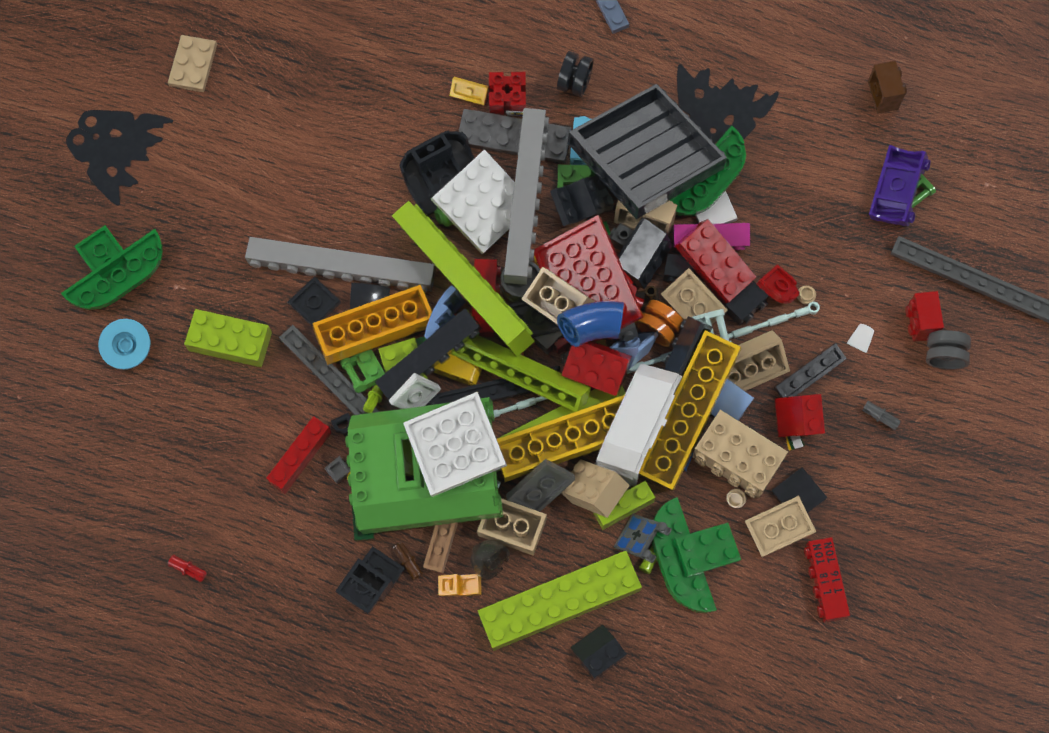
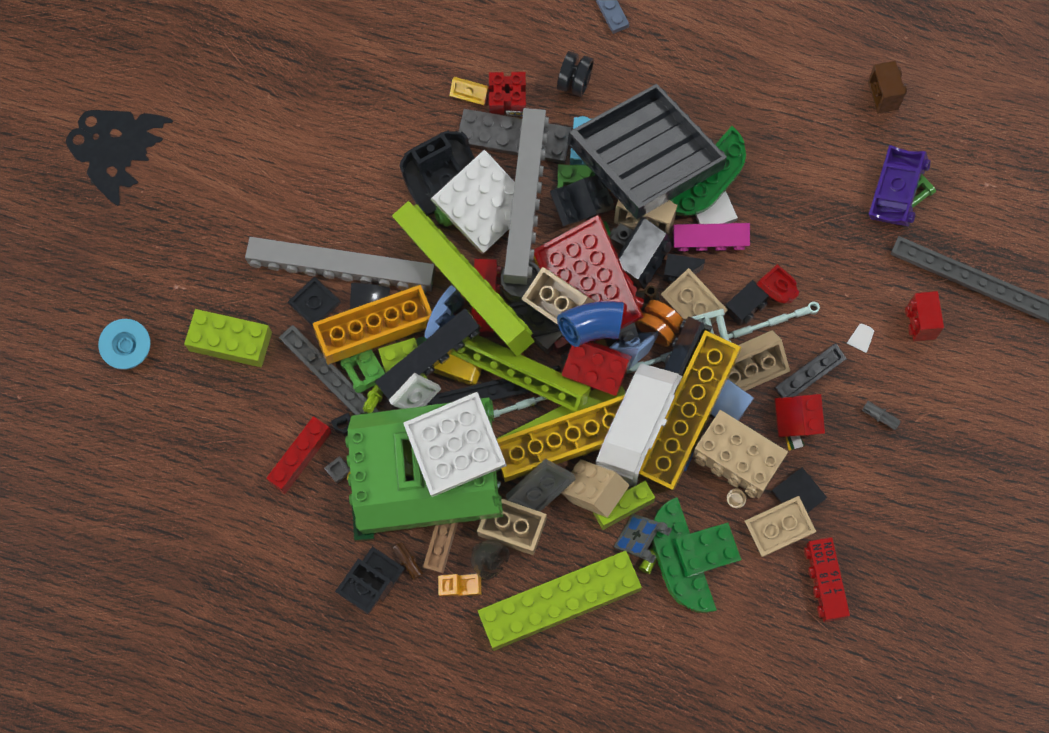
green plate [61,225,163,310] -> none
tan plate [168,35,217,92] -> none
red axle [168,555,207,582] -> none
black slope [570,624,627,681] -> none
red brick [674,219,756,303] -> none
black piece [677,64,779,144] -> none
tan plate [797,286,816,304] -> none
dark grey wheel [926,330,971,369] -> none

